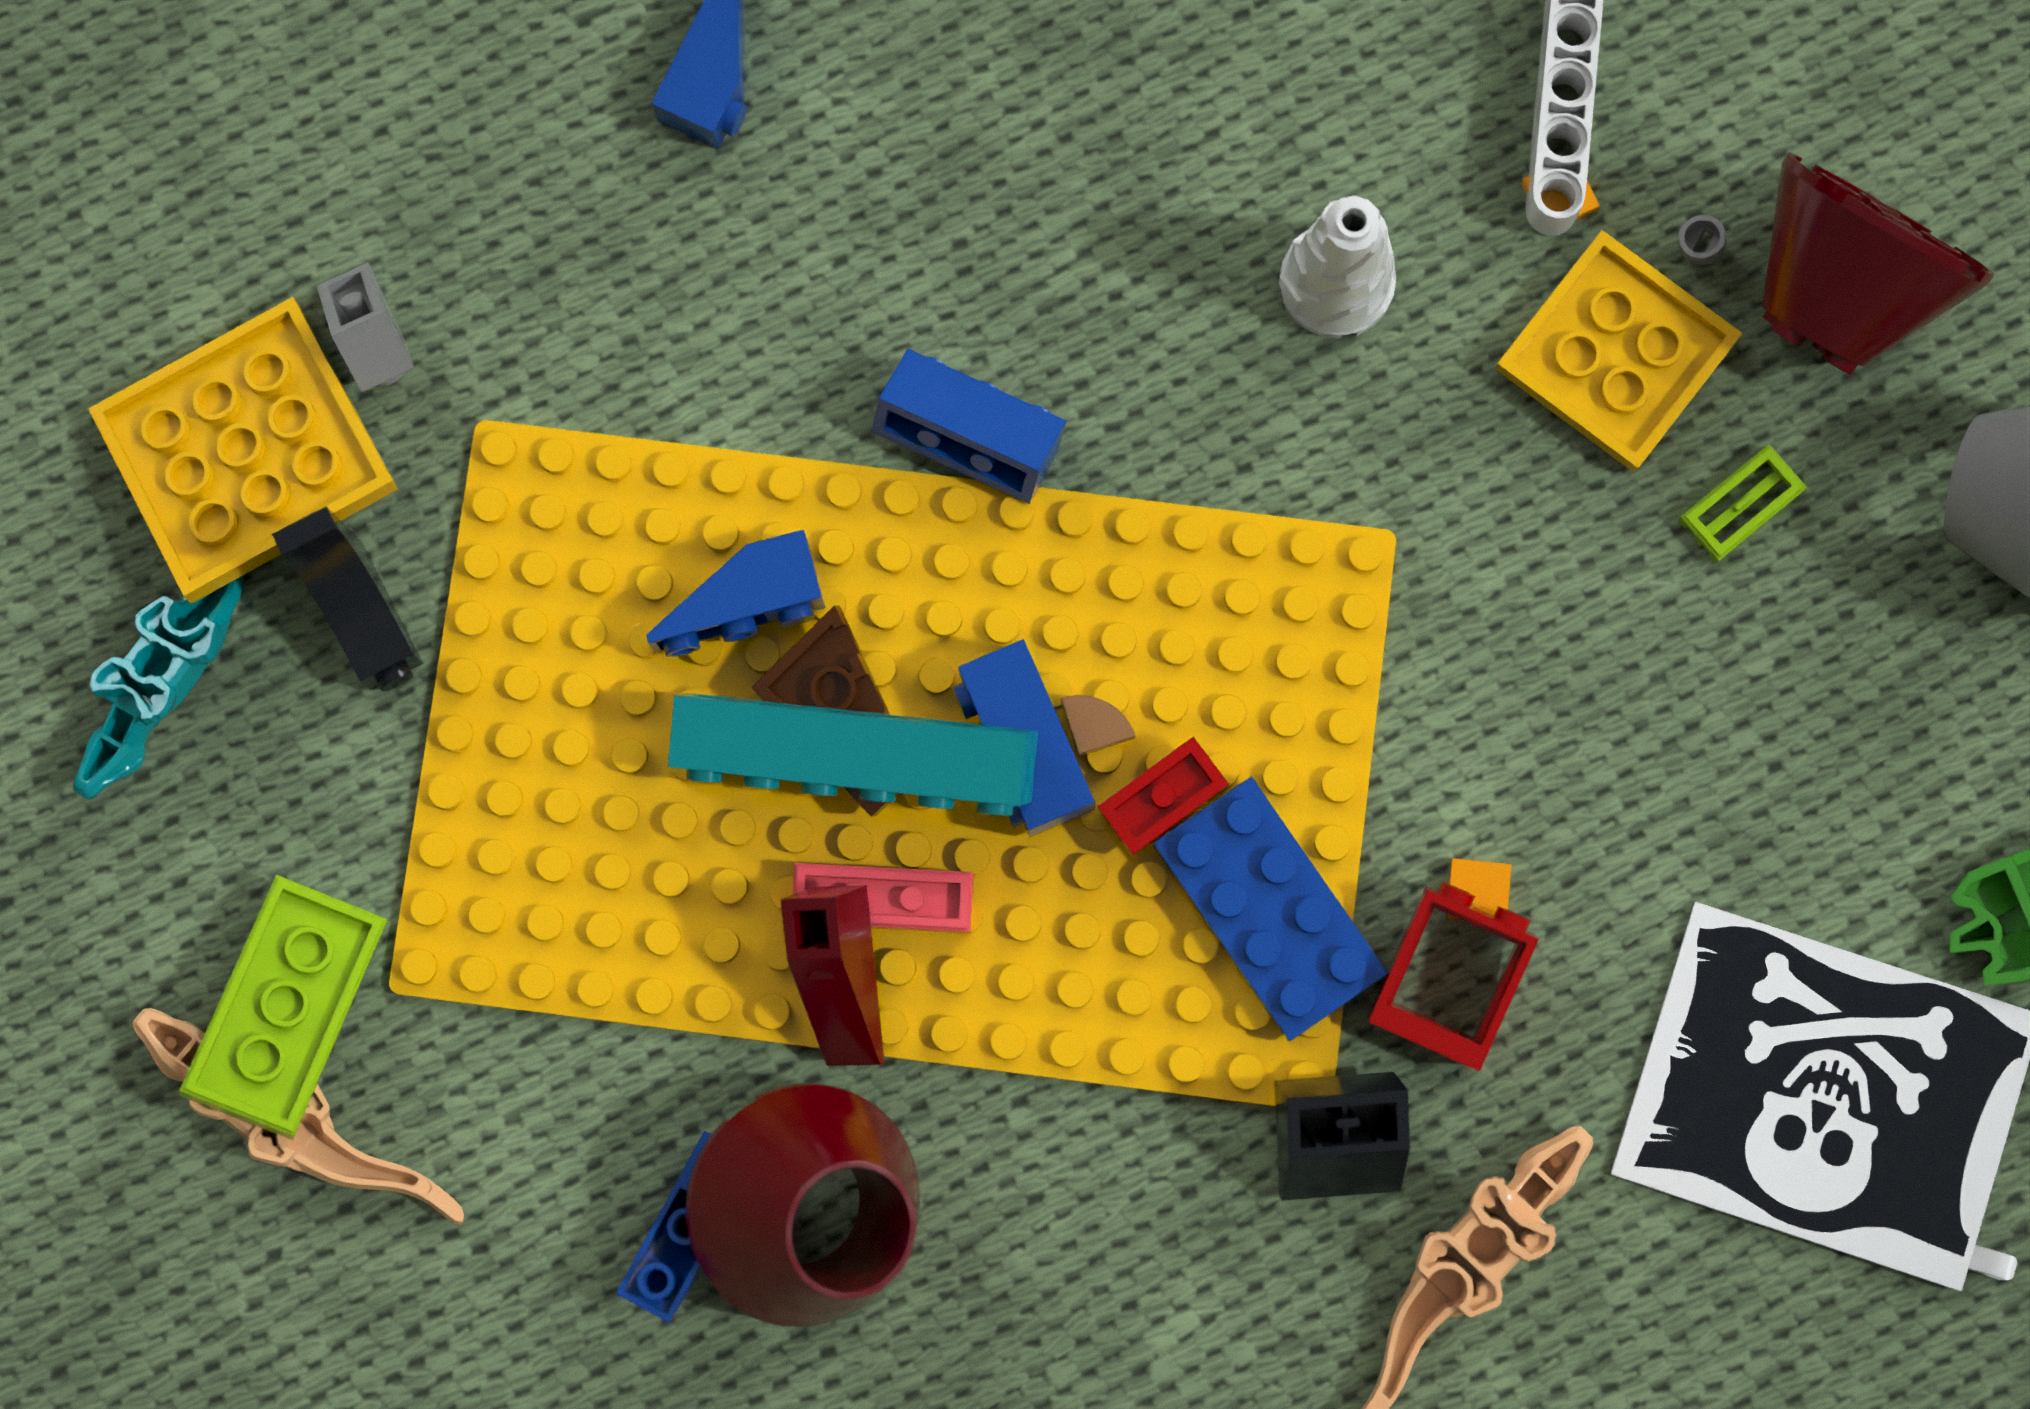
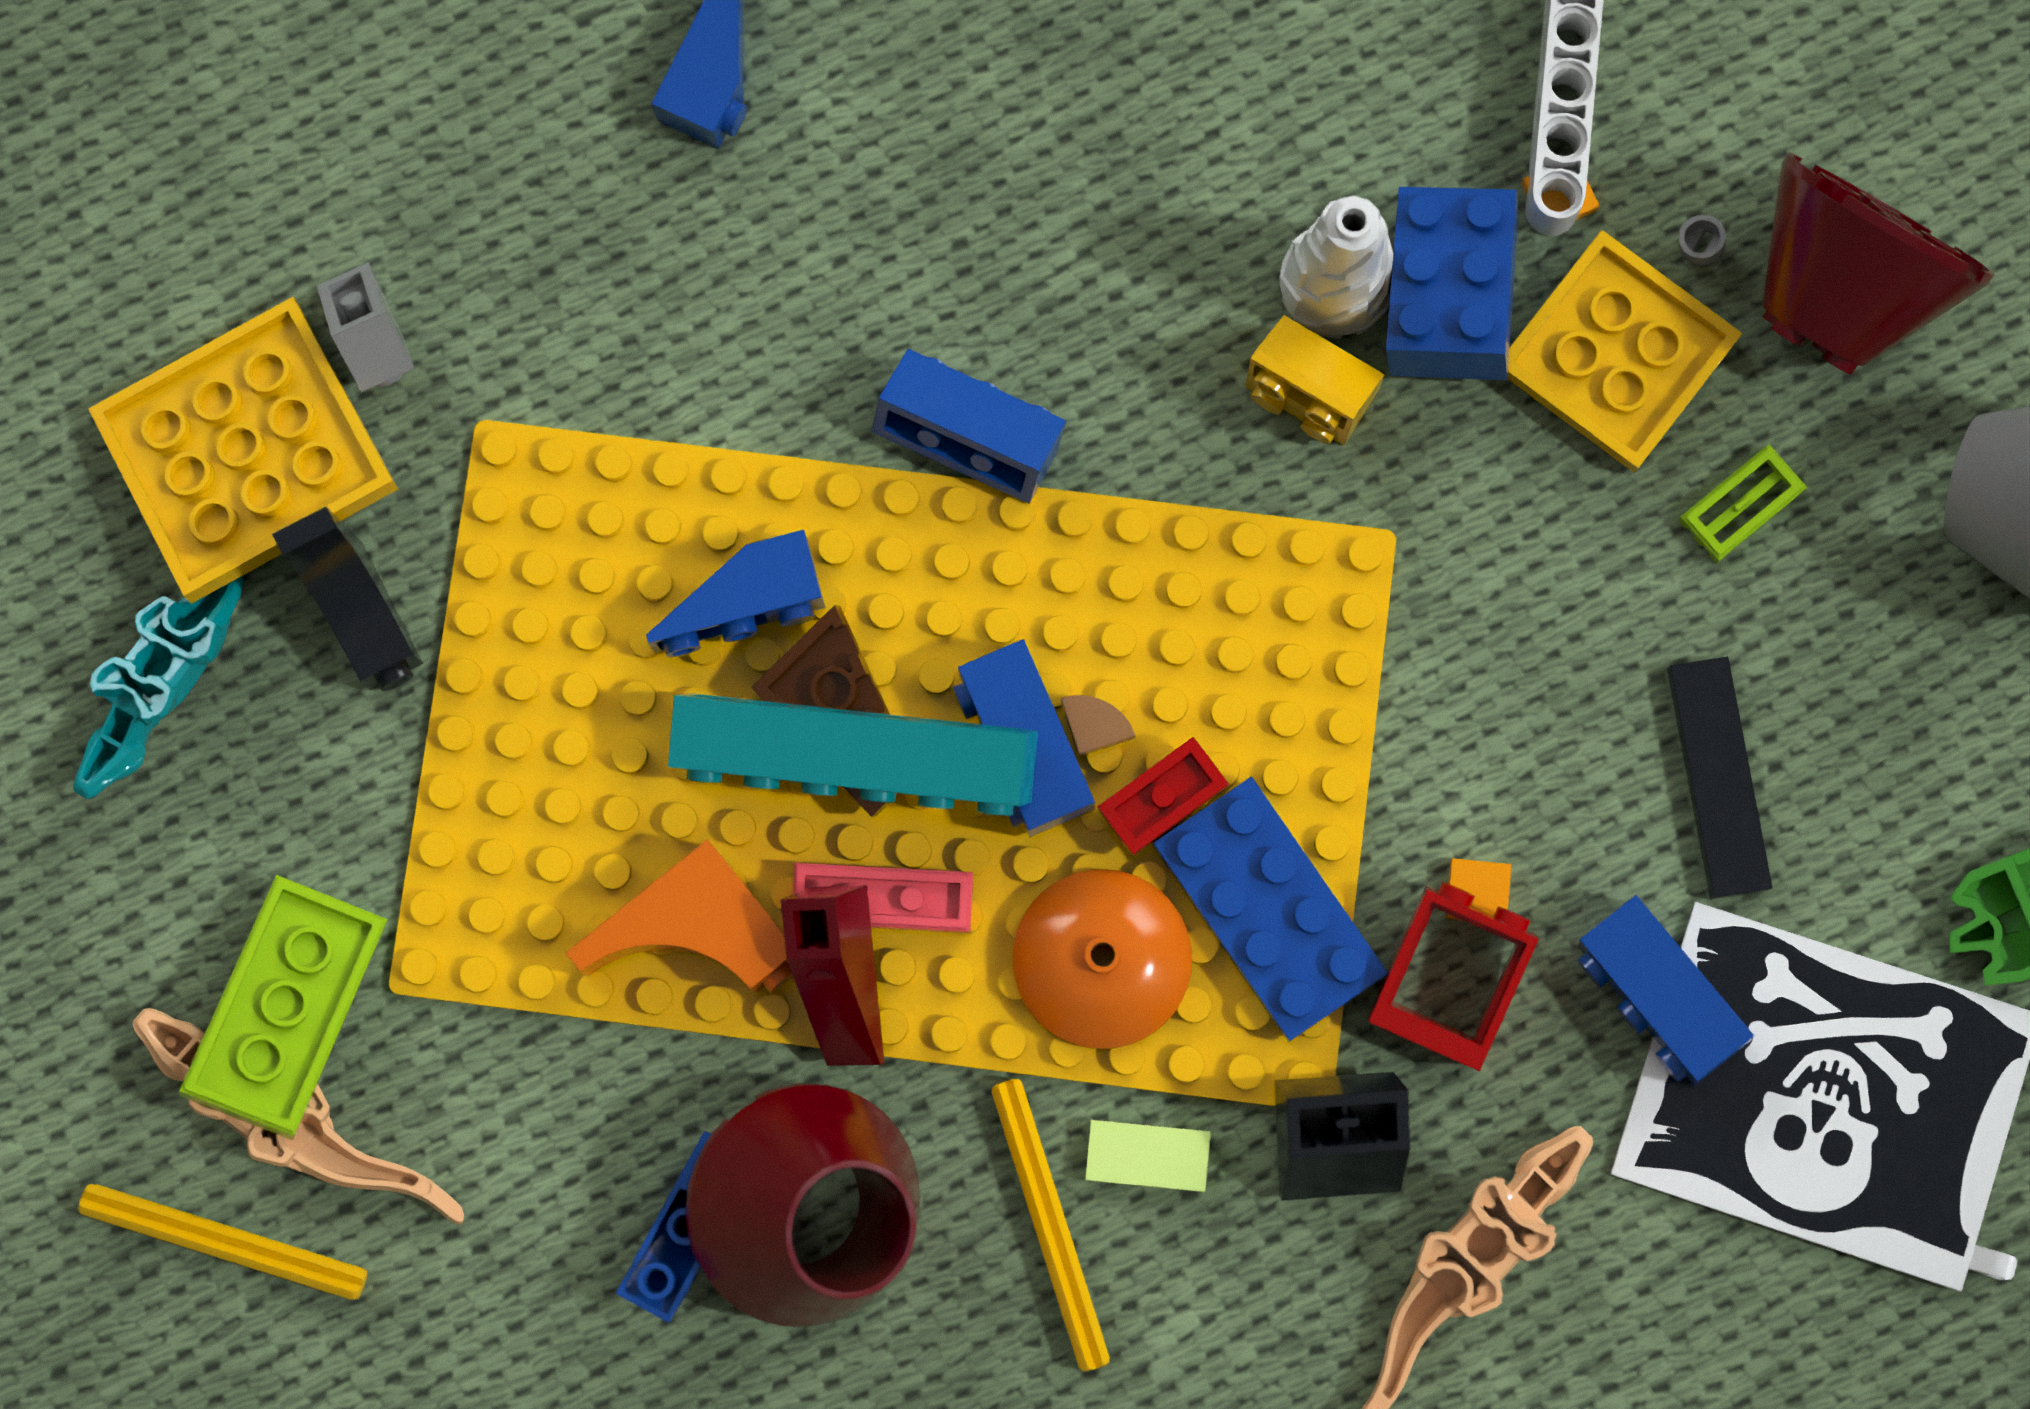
none -> yellow axle [78,1184,367,1300]
none -> orange arch [566,839,793,993]
none -> yellow axle [991,1079,1110,1372]
none -> orange dish [1013,869,1192,1049]
none -> yellowish green tile [1085,1120,1211,1192]
none -> yellow slope [1245,315,1385,446]
none -> blue brick [1386,187,1518,380]
none -> blue brick [1577,895,1754,1086]
none -> black tile [1667,656,1773,900]

